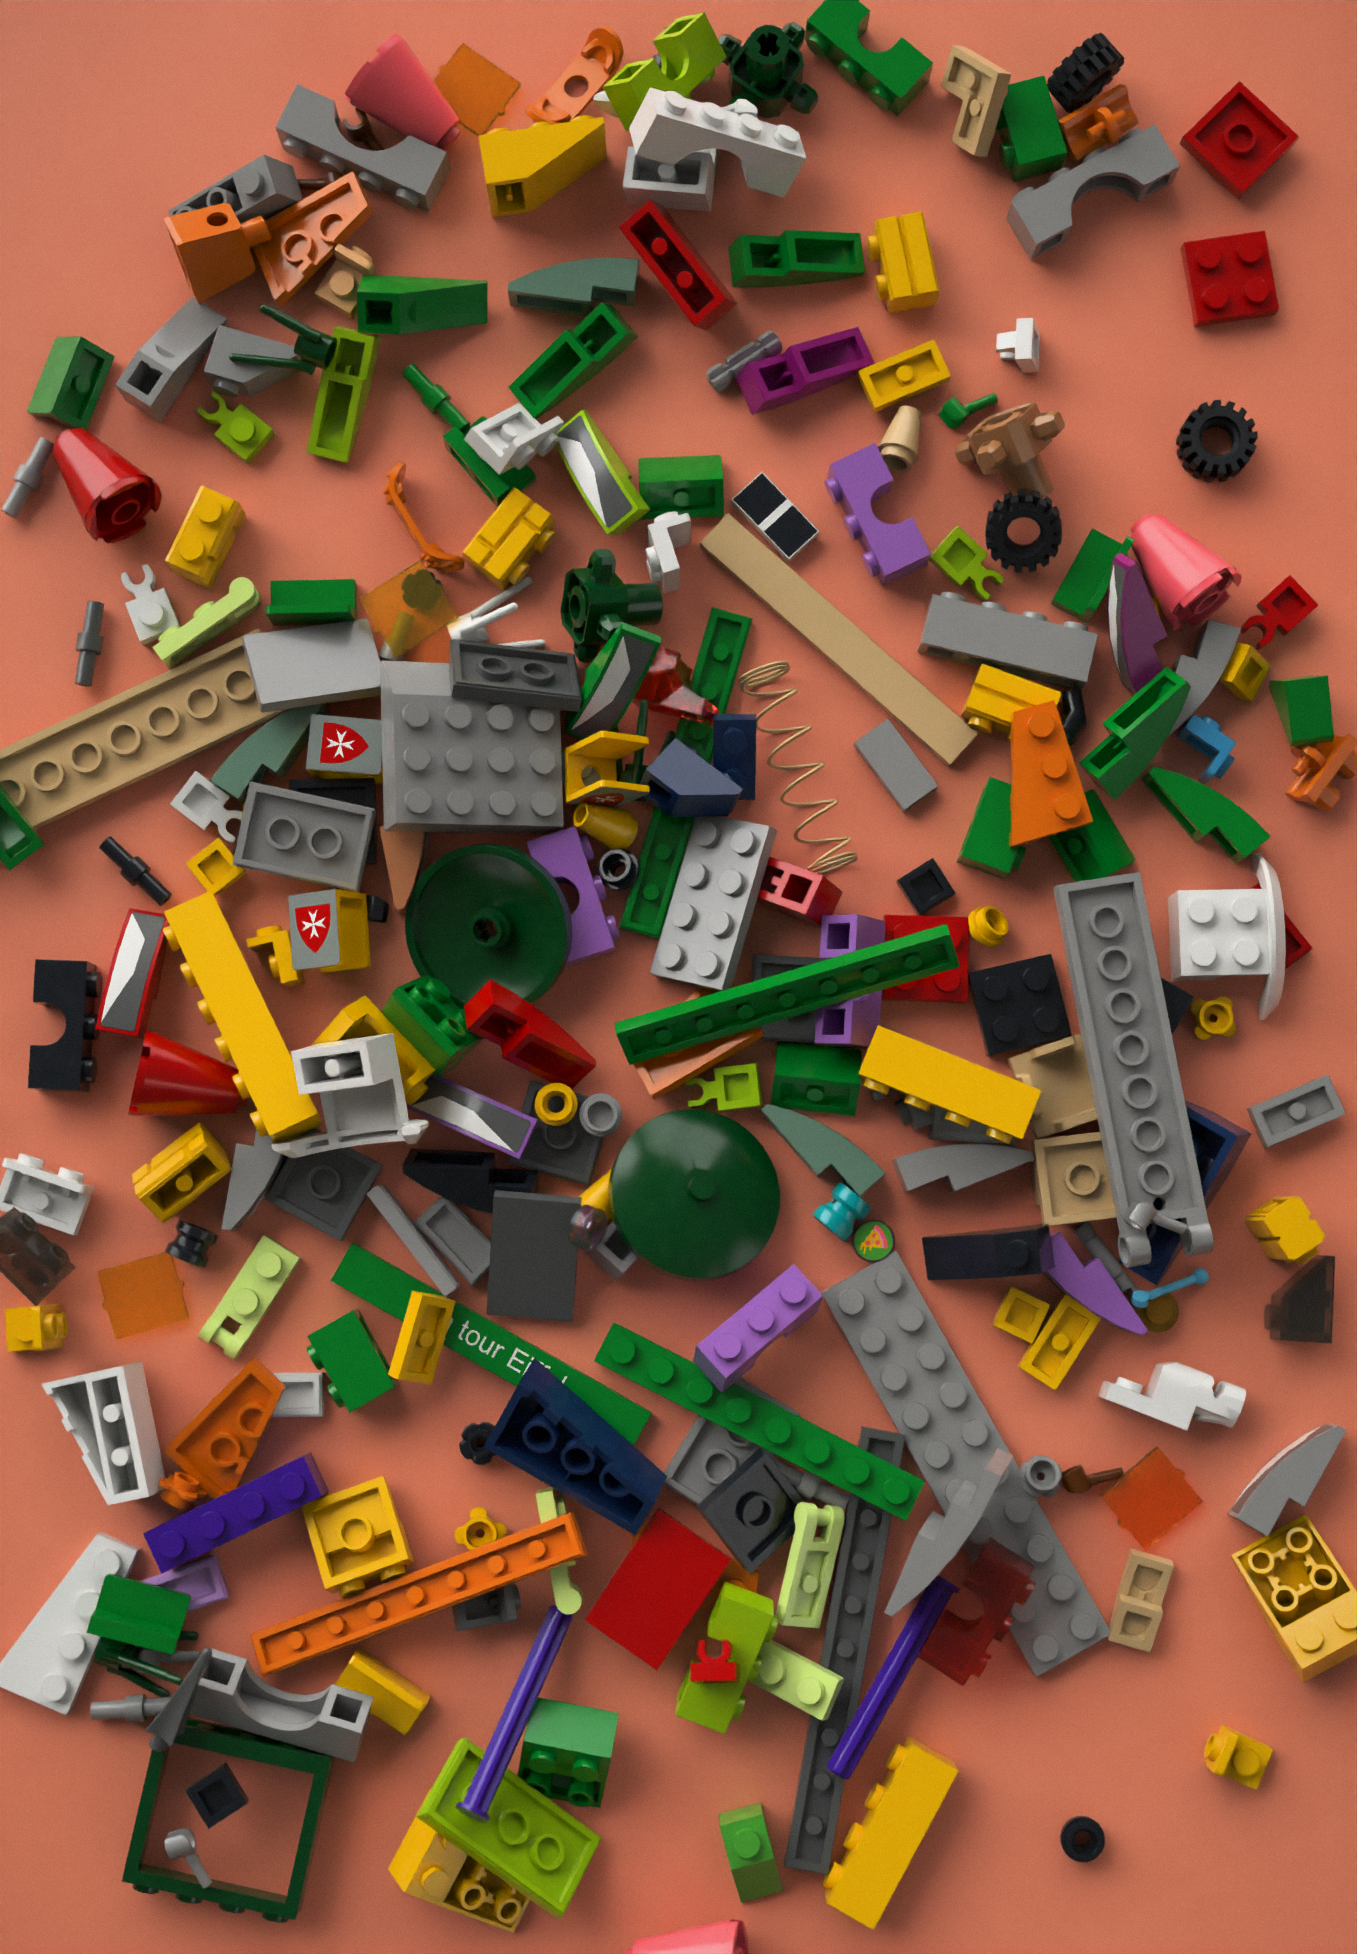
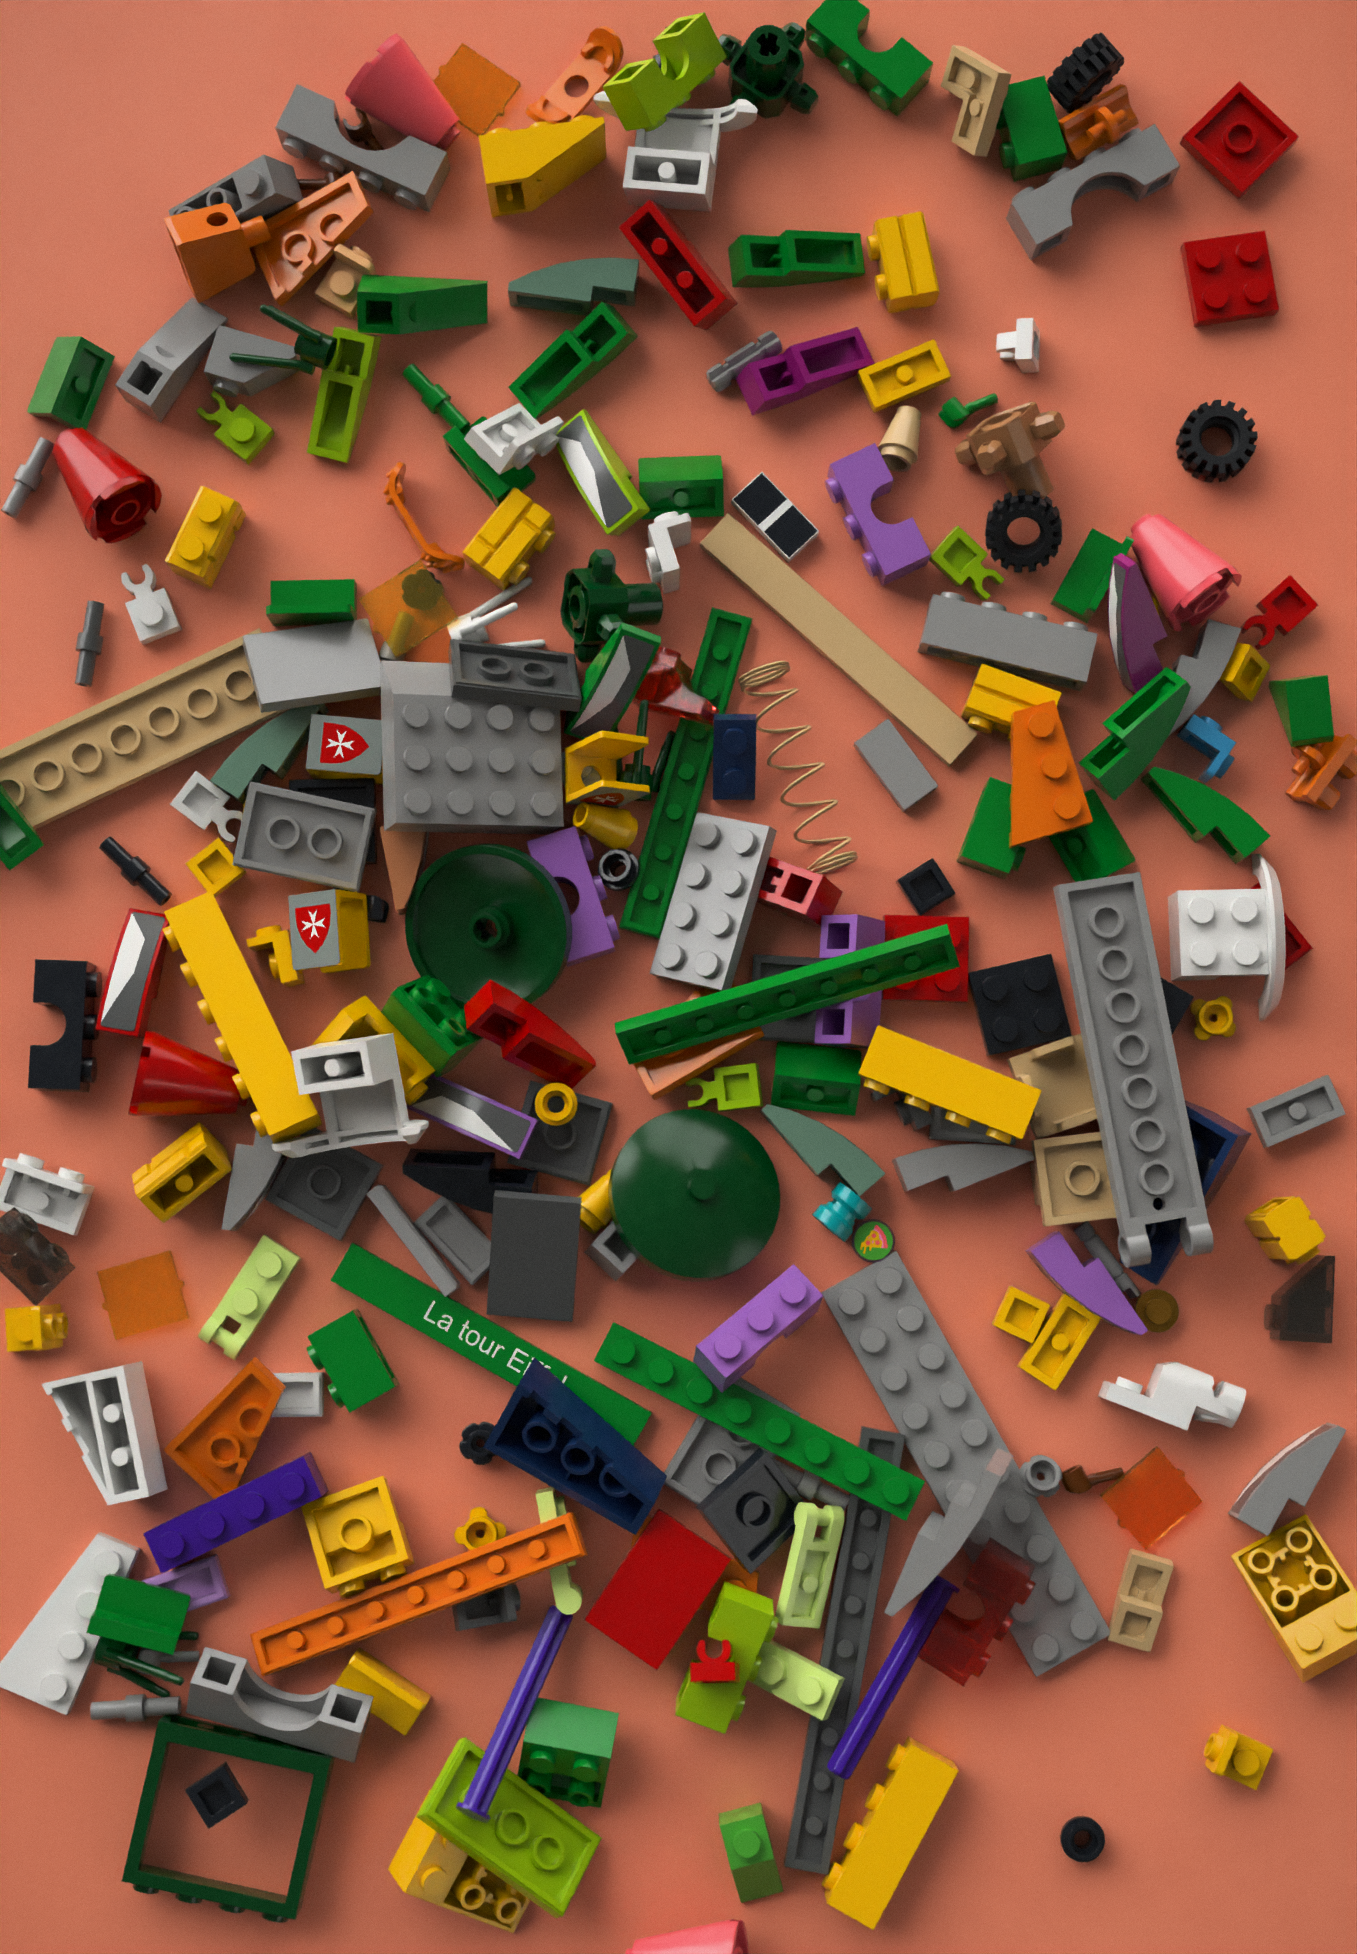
dark grey piece [146,1647,212,1752] -> none
yellowish green plate [153,577,261,670] -> none
orange plate [158,1472,207,1510] -> none
black wheel [165,1219,219,1268] -> none
light grey hand [165,1828,212,1888] -> none
yellow plate [388,1291,456,1385] -> none
tile [569,1205,607,1251] -> none
light grey plate [579,1093,622,1137] -> none
white arch [629,87,807,198] -> none
dark blue slope [640,738,743,817] -> none
black slope [922,1223,1055,1280] -> none
yellow plate [968,905,1008,947] -> none
black arm [1061,689,1087,746] -> none
light grey hand [1122,1202,1187,1234] -> none
medium azure hinge [1131,1268,1209,1308] -> none

